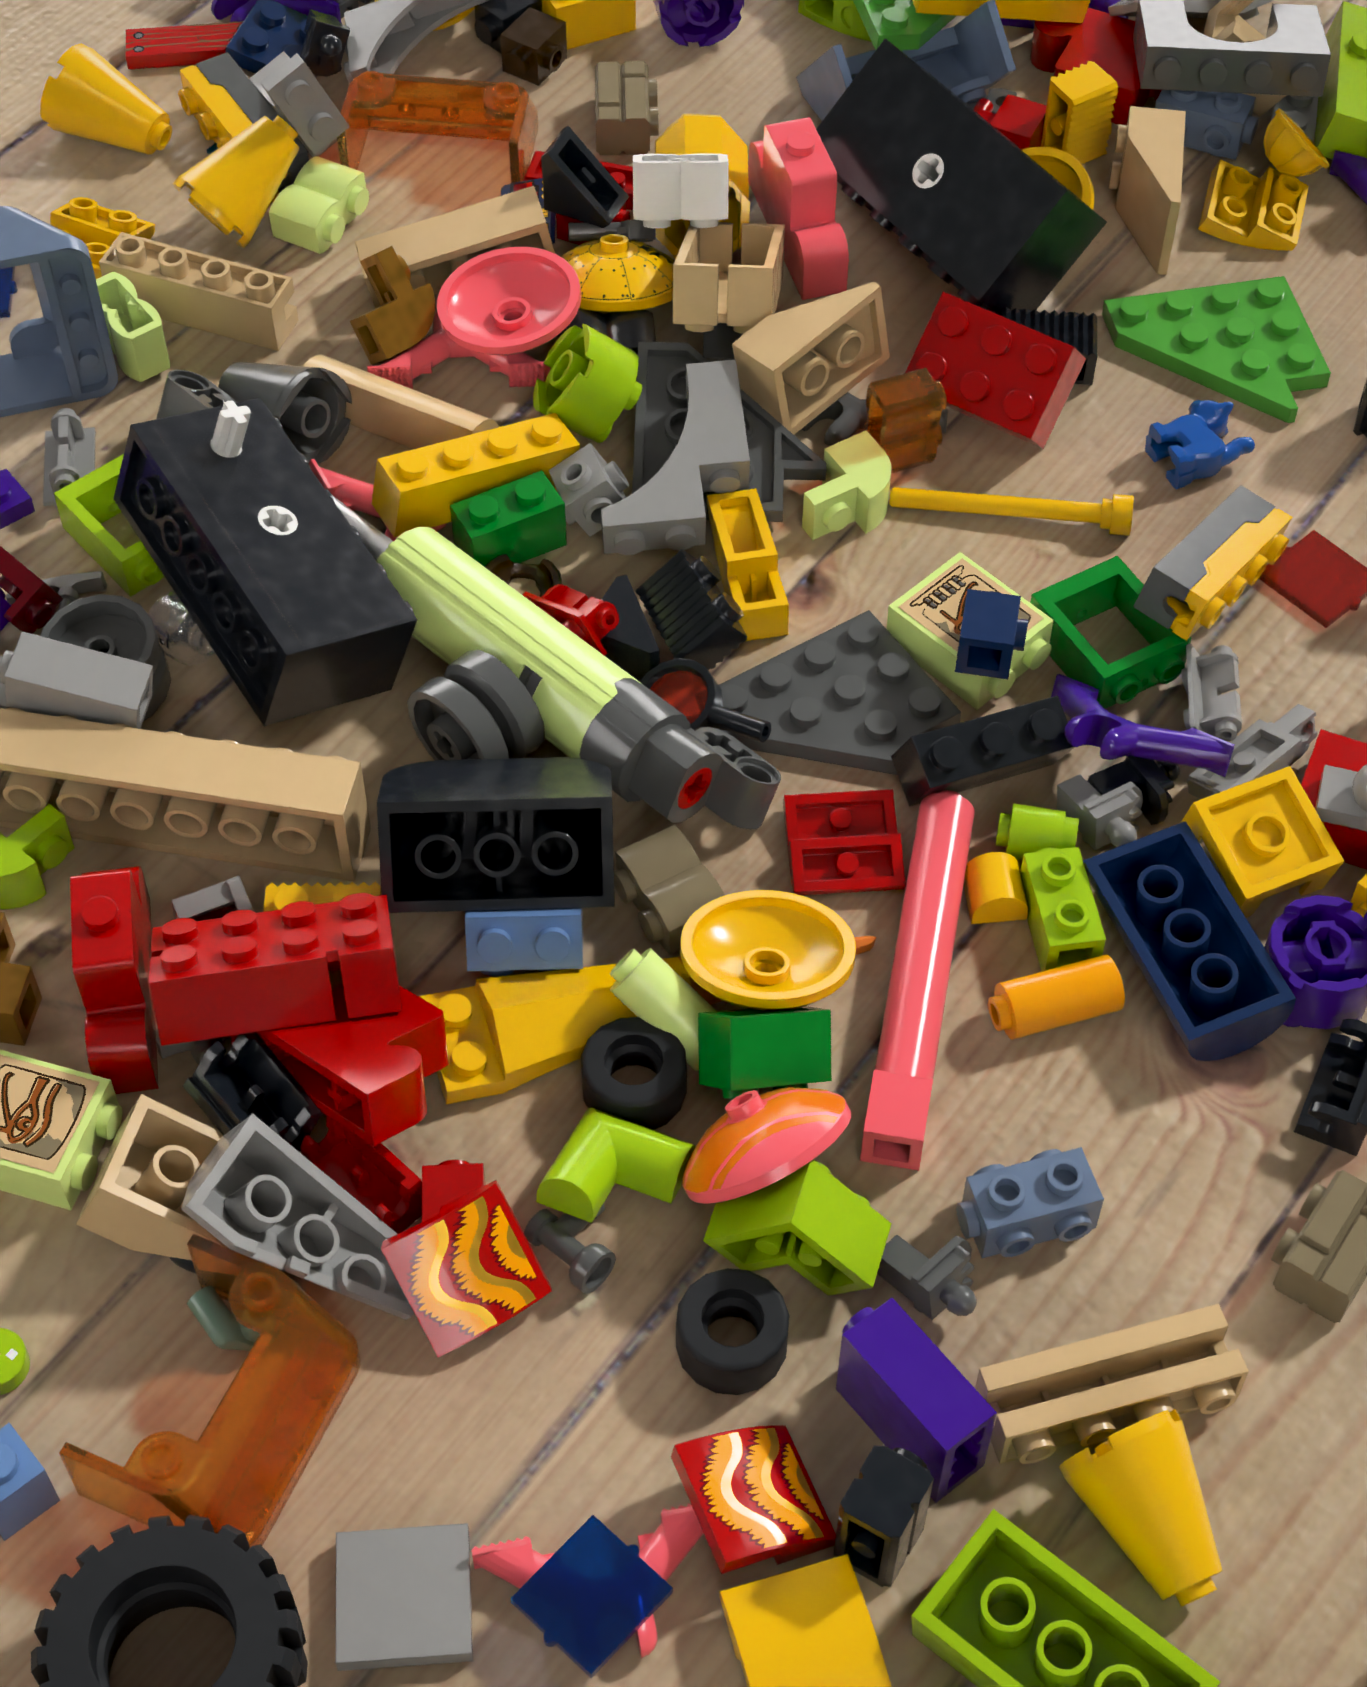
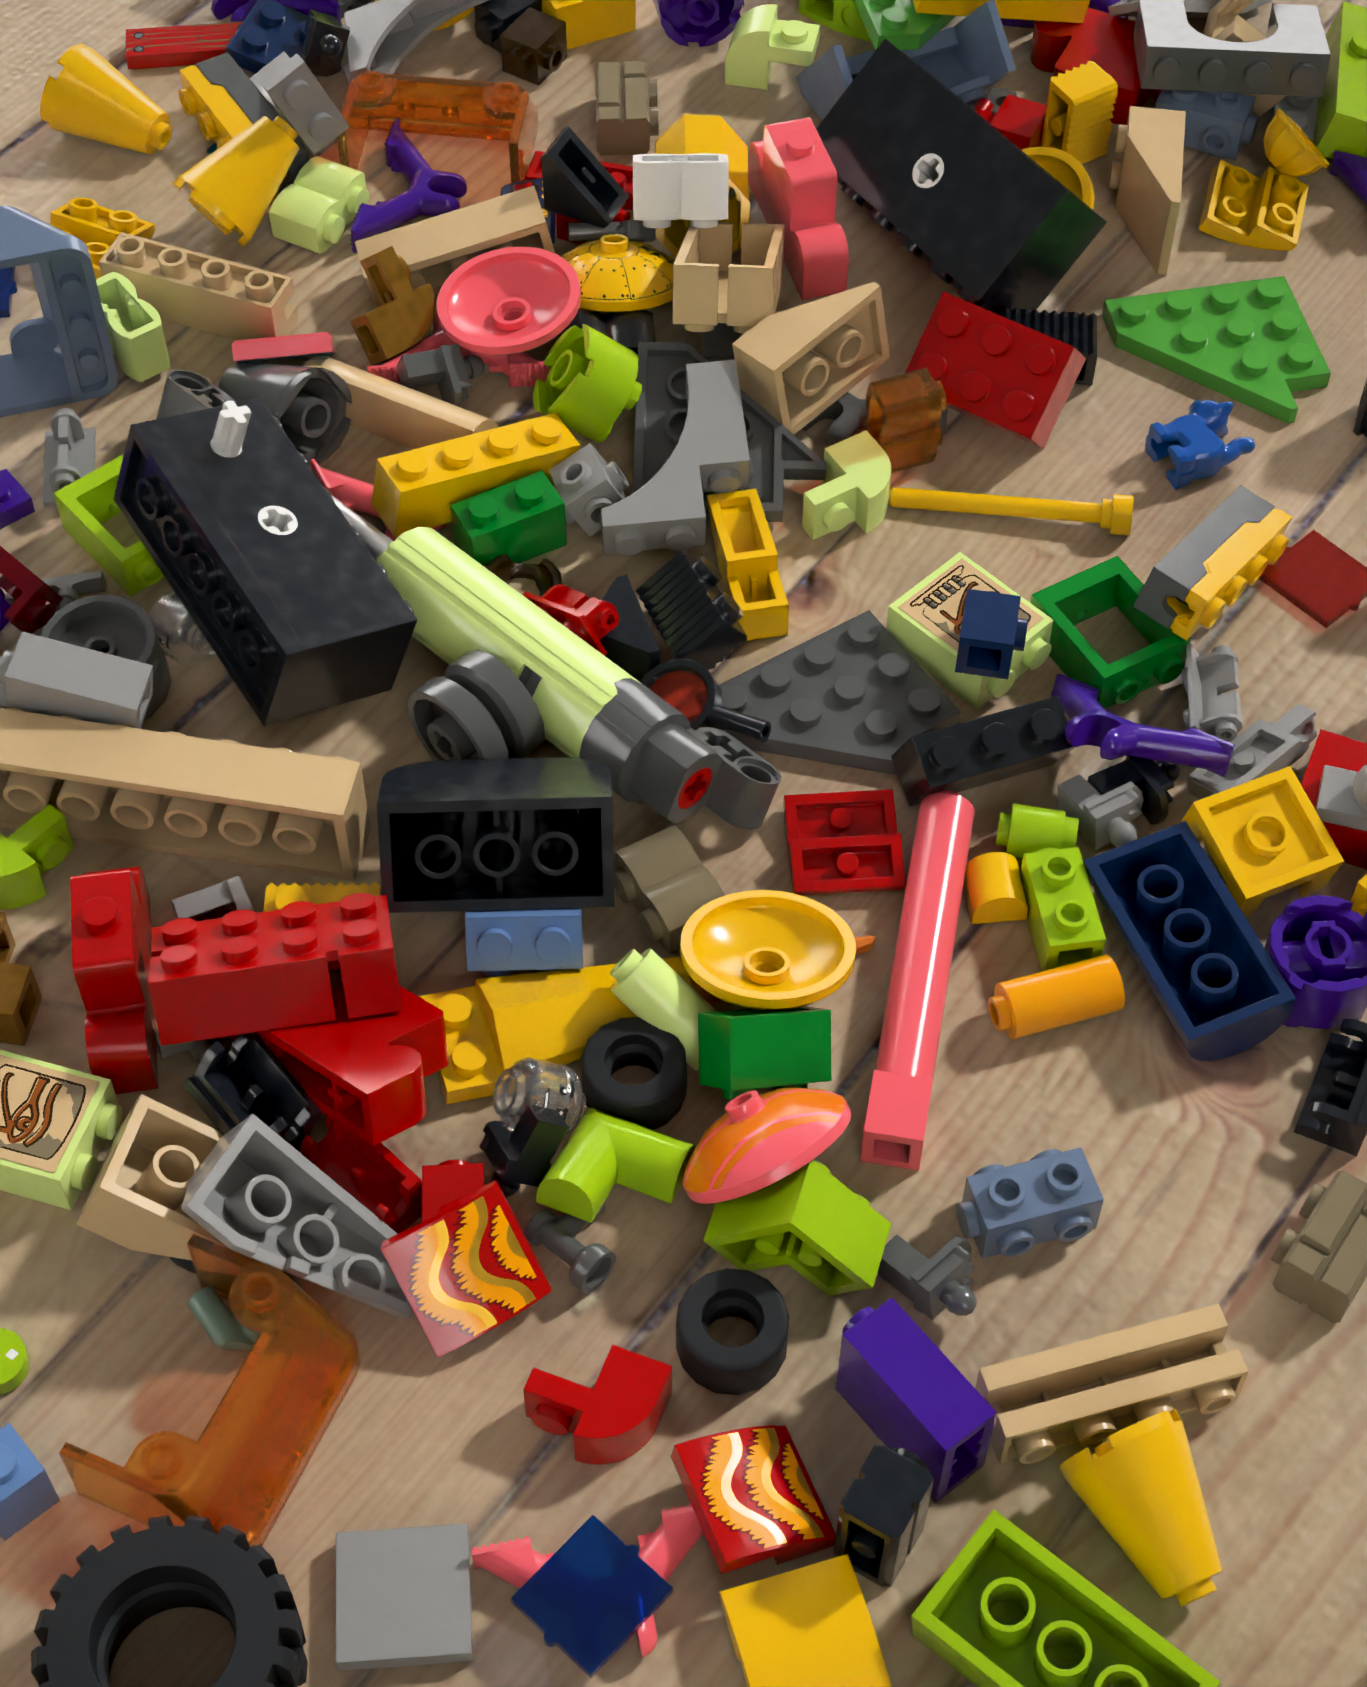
none -> coral tile [231,332,335,363]
none -> dark purple piece [349,118,467,253]
none -> dark grey piece [396,344,485,407]
none -> black piece [479,1104,569,1198]
none -> clear head [493,1057,586,1137]
none -> red brick [523,1344,672,1465]
none -> yellowish green brick [725,4,820,90]

